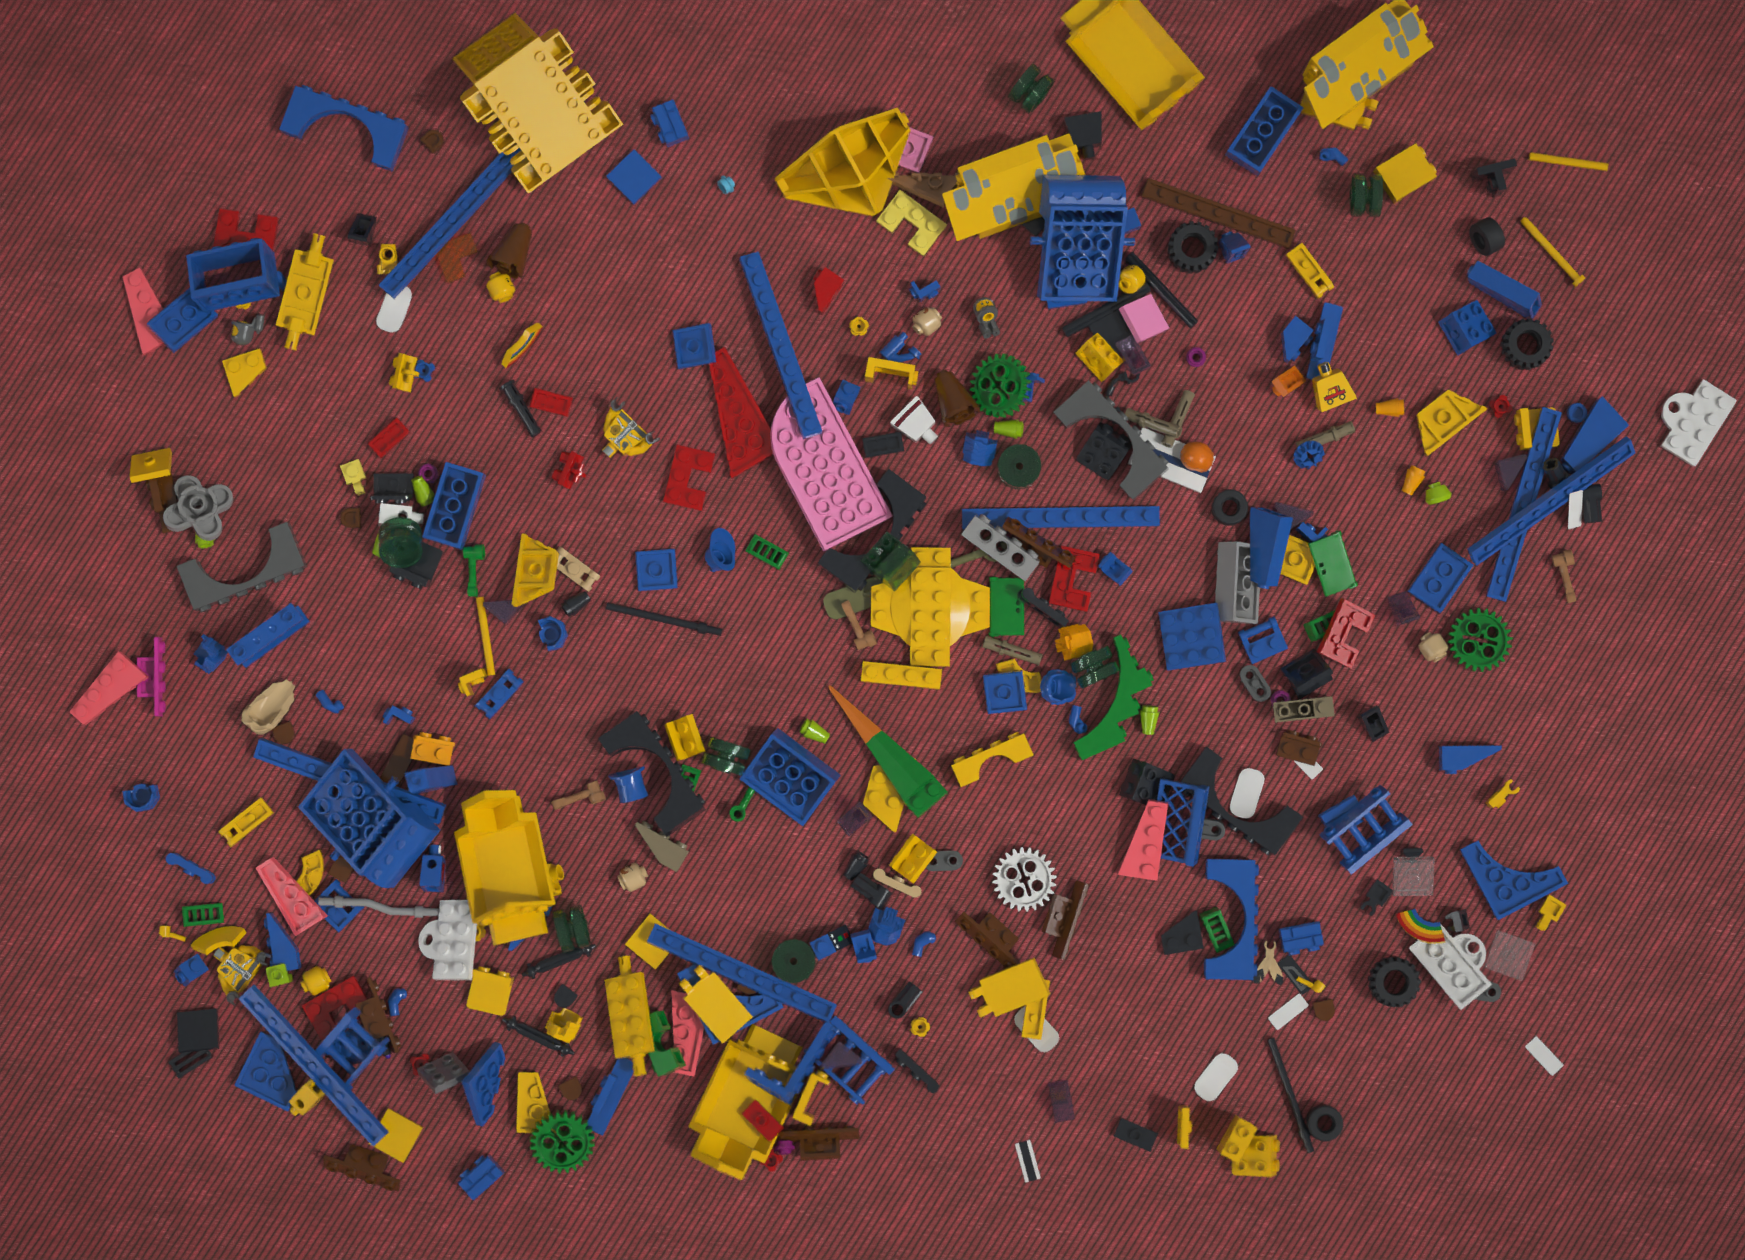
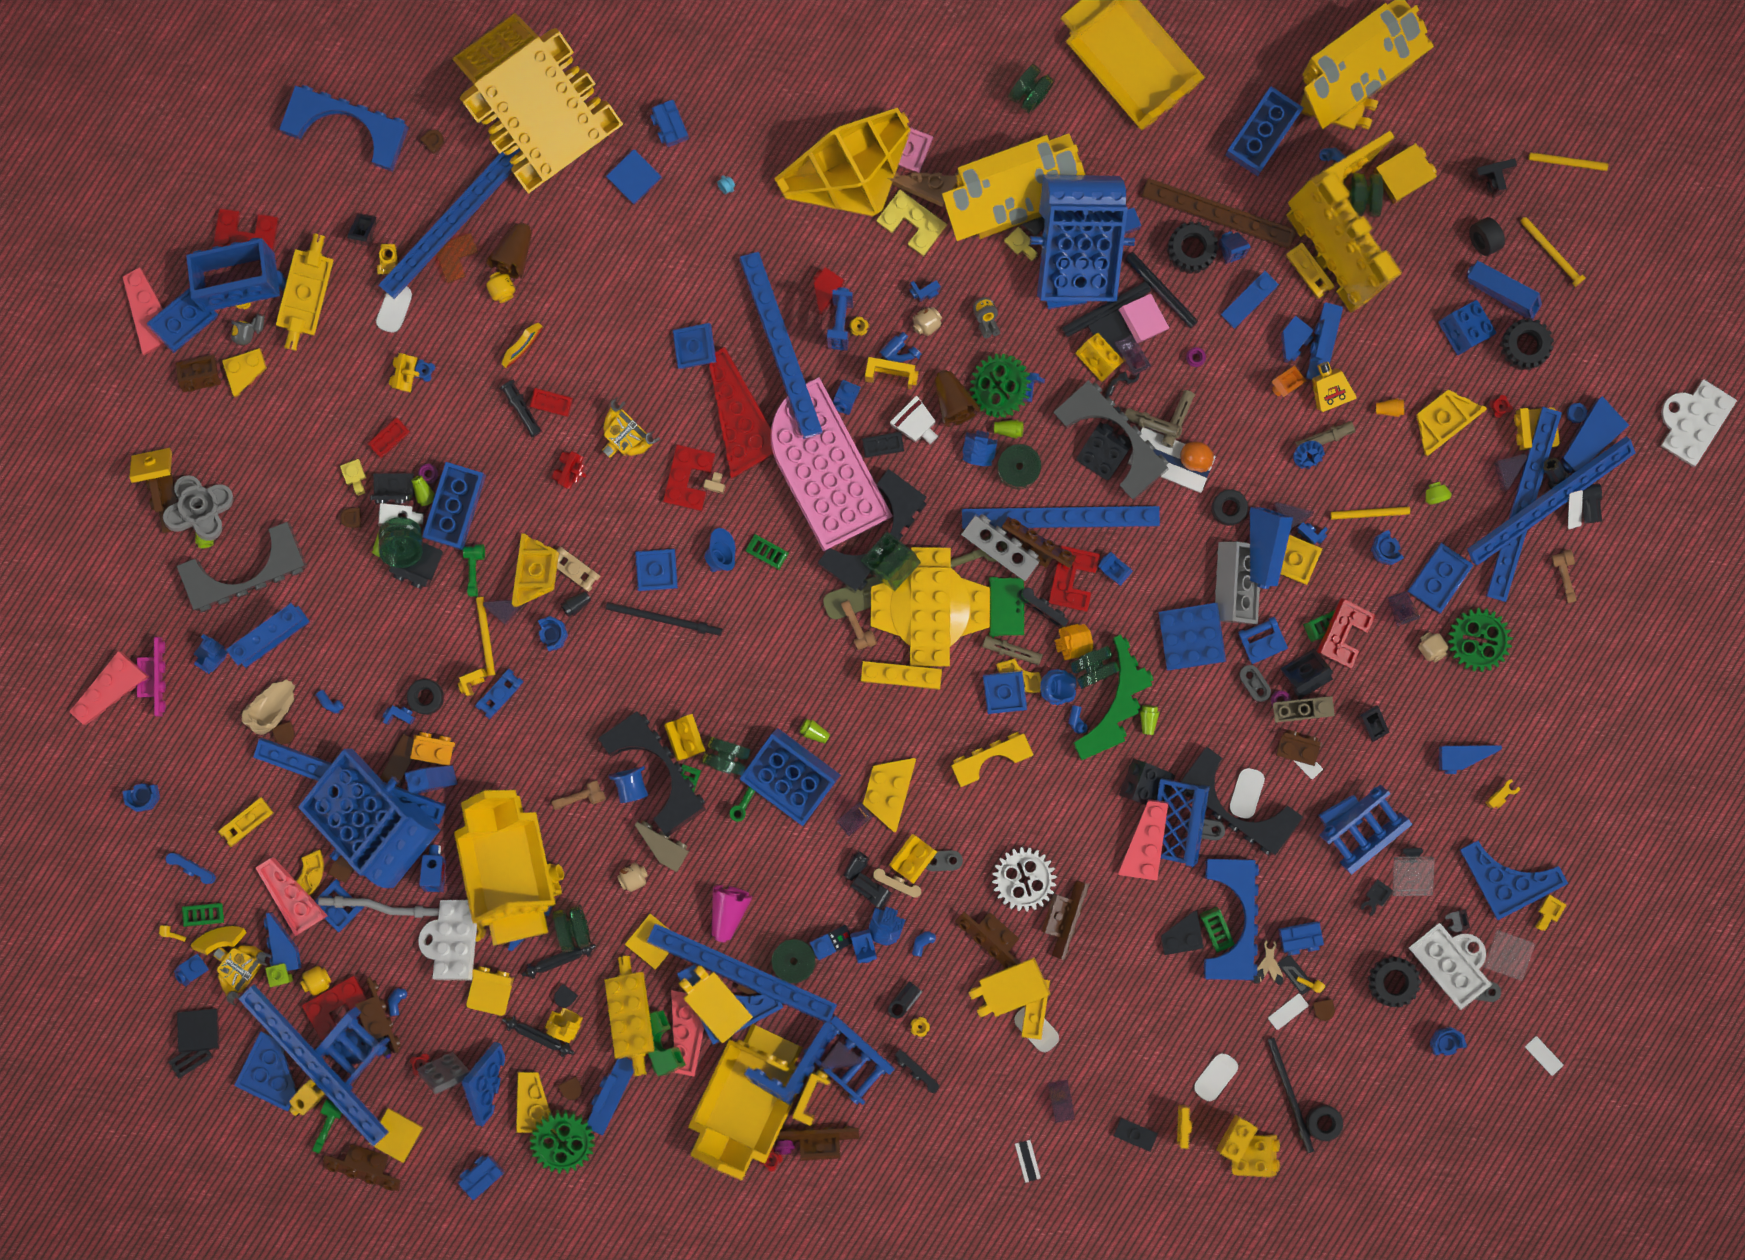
red plate [742,1099,784,1142] -> none
green plate [829,685,948,819] -> none
black torso [1063,111,1102,160] -> none
yellow head [1119,265,1145,294] -> none
green door [1308,530,1358,597] -> none
tile [1396,909,1446,944] -> none
light orange cone [1401,465,1426,495] -> none
none -> reddish brown bracket [176,355,221,392]
none -> green brick [312,1099,342,1153]
none -> black tyre [407,679,444,715]
none -> tan tile [704,472,726,494]
none -> dark pink cone [712,885,752,942]
none -> blue fence [827,287,853,351]
none -> light yellow plate [1004,227,1037,261]
none -> blue slope [1221,271,1279,329]
none -> yellow bracket [1286,131,1401,313]
none -> yellow bar [1330,507,1410,520]
none -> blue hair [1371,530,1404,566]
none -> blue hair [1430,1026,1467,1056]

